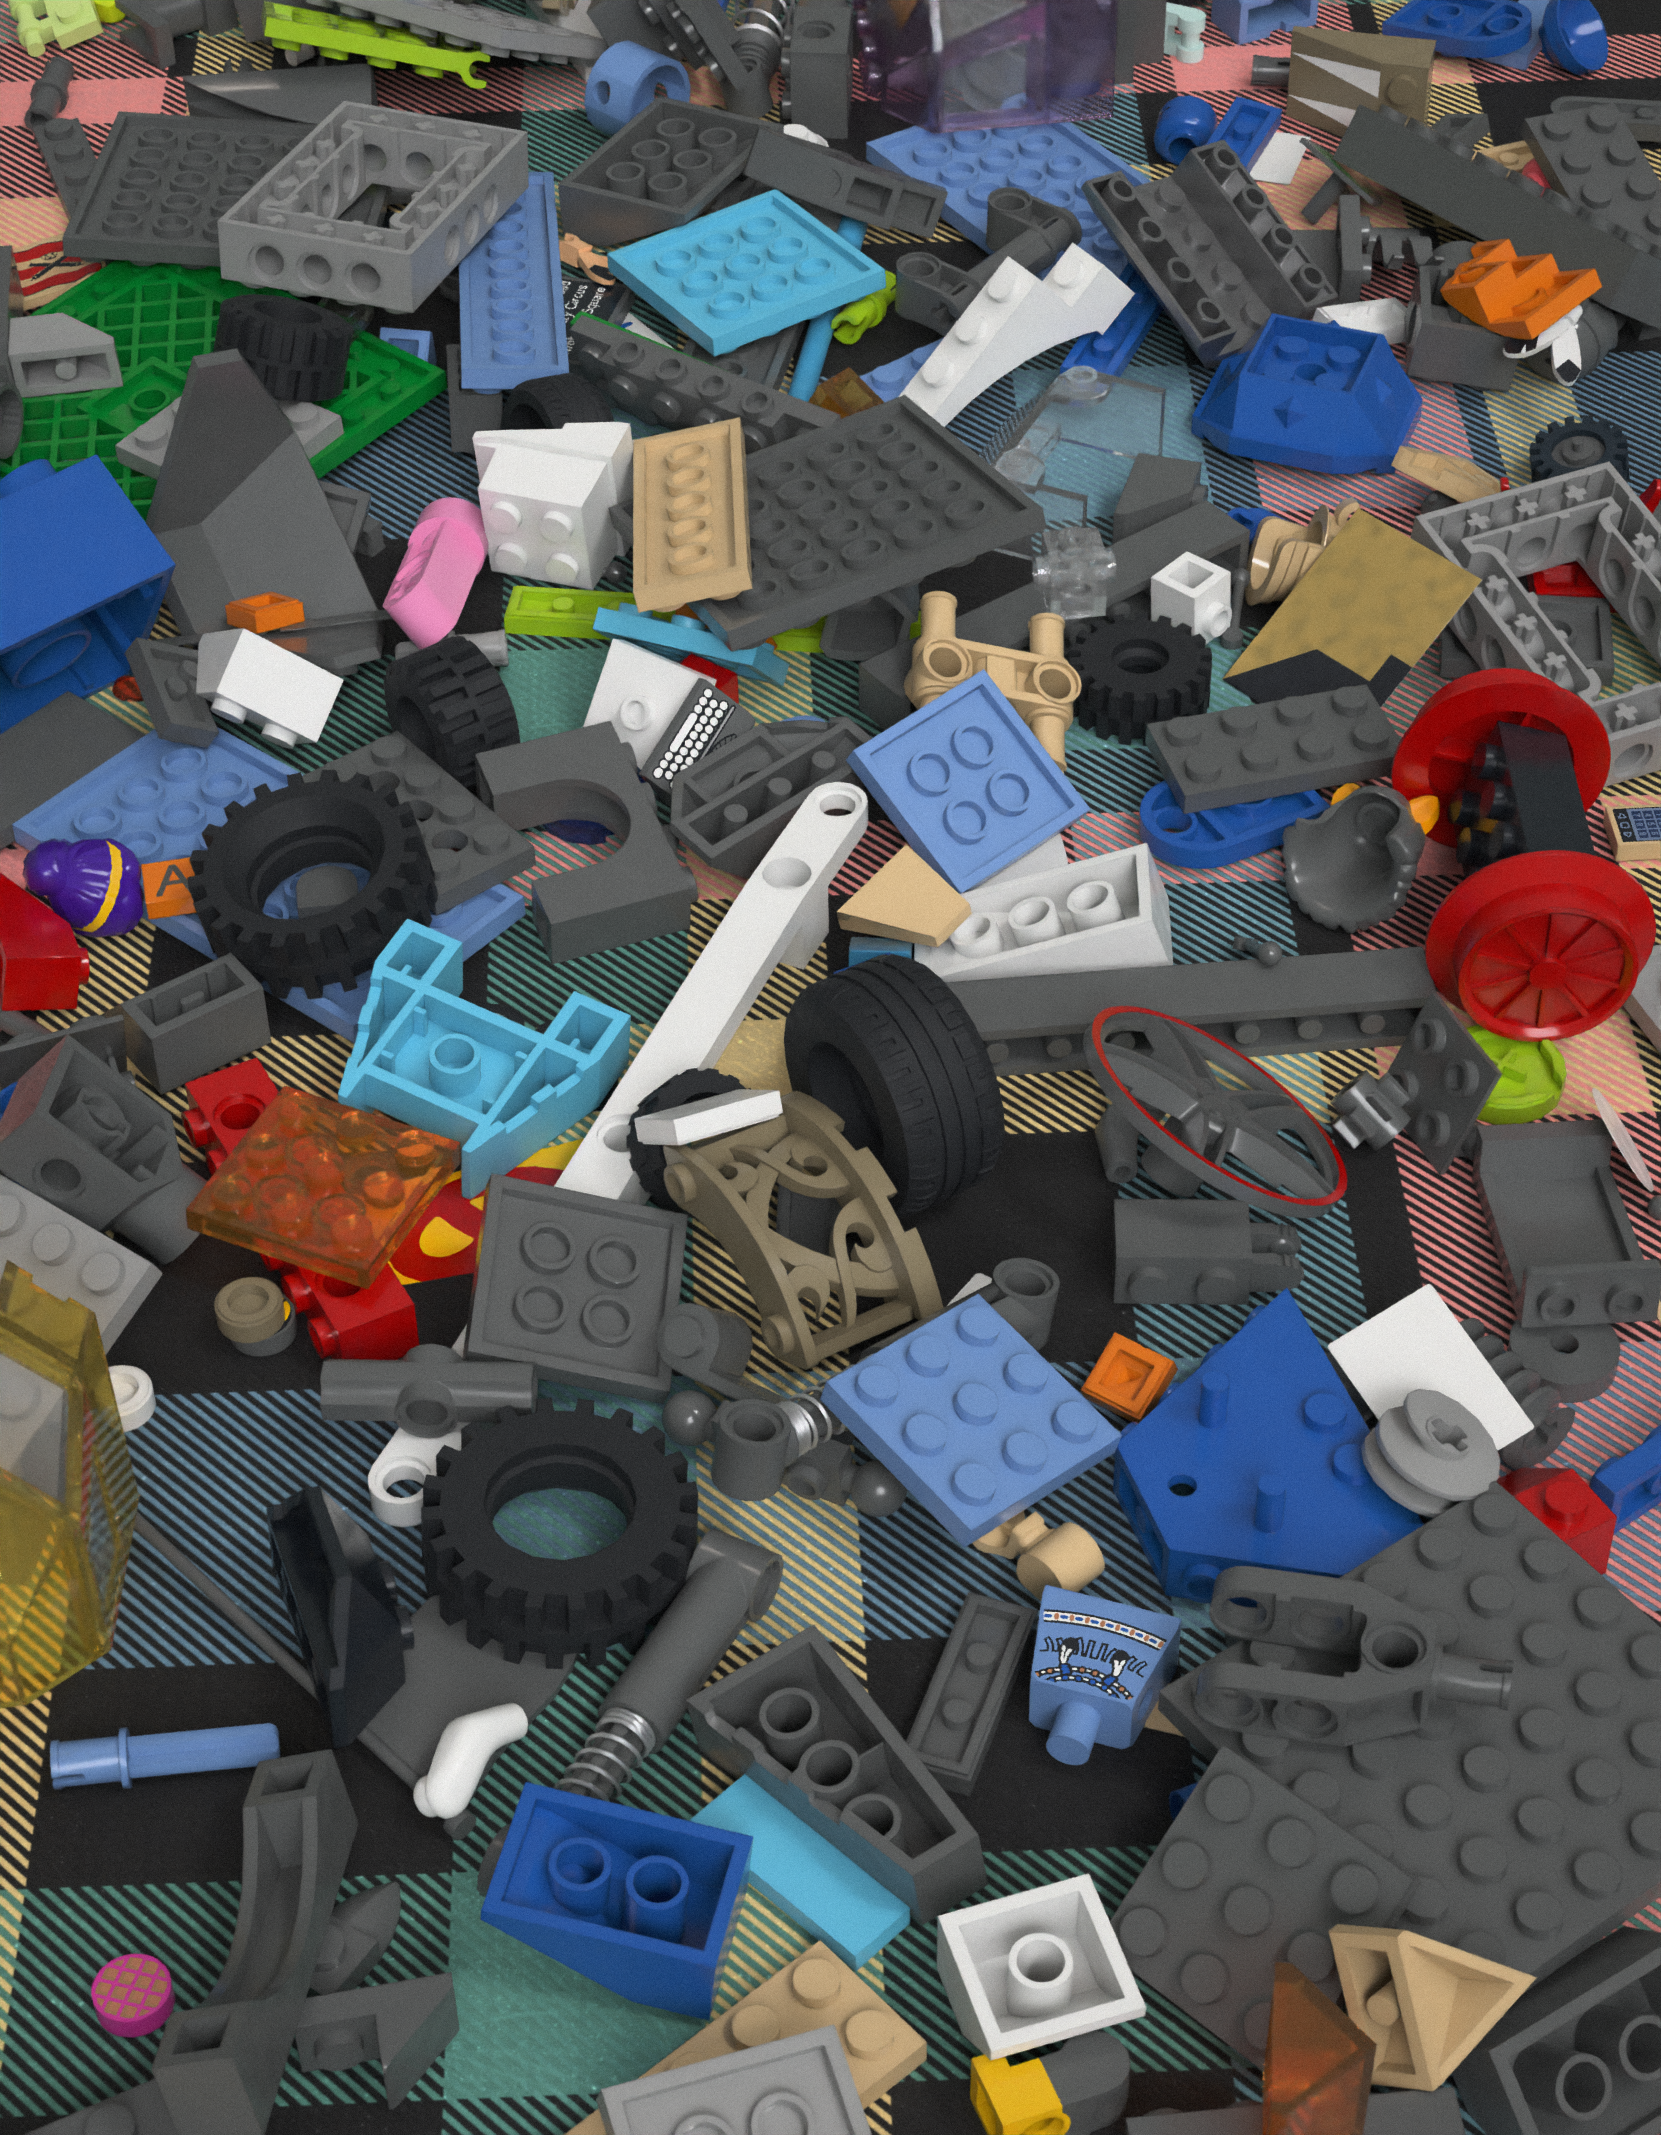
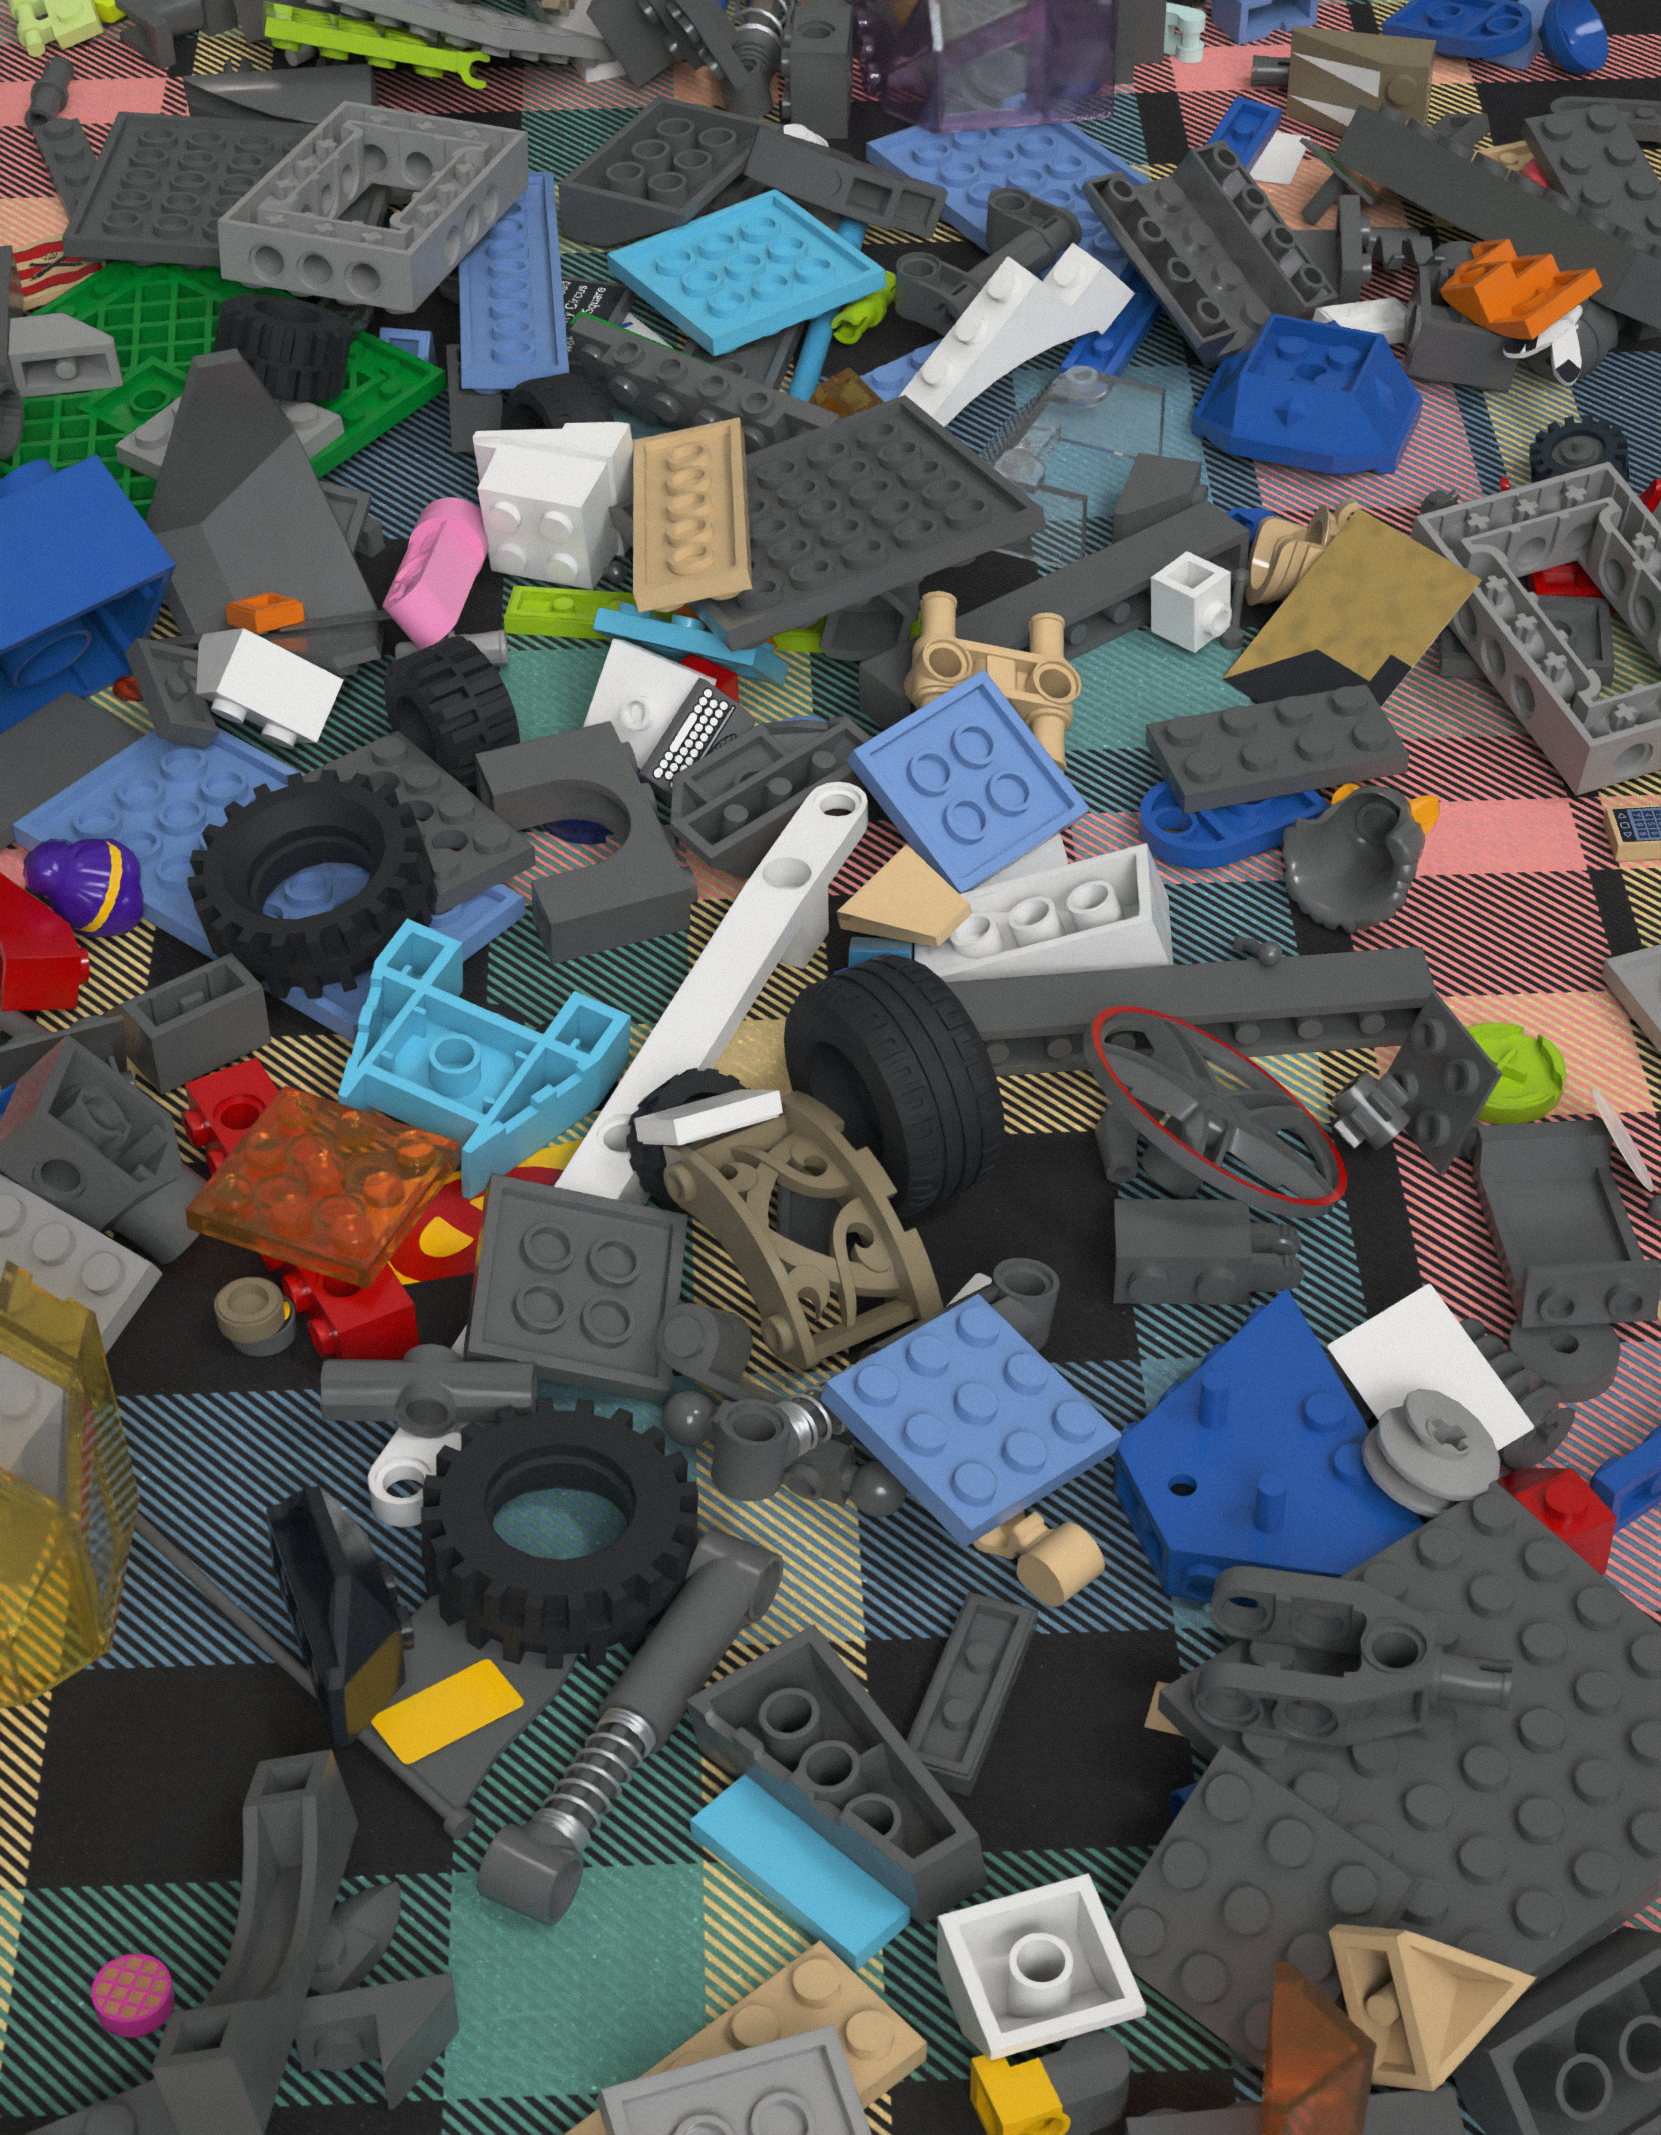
medium blue axle [50,1723,280,1790] -> none
white tile [83,1365,156,1433] -> none
orange tile [141,857,197,919] -> none
dark grey tile [296,866,359,919] -> none
white arm [413,1703,528,1819] -> none
blue slope [480,1782,754,2021] -> none
light nougat piece [559,233,616,285] -> none
medium blue piece [584,40,691,136] -> none
medium blue torso [1029,1585,1182,1765] -> none
clear brick [1032,527,1116,620] -> none
black tyre [1069,613,1212,746] -> none
orange tile [1081,1332,1178,1423] -> none
blue head [1154,95,1218,165] -> none
tan wing [1391,446,1500,503] -> none
red brick [1391,668,1656,1042] -> none
none -> yellow sticker [371,1659,524,1765]

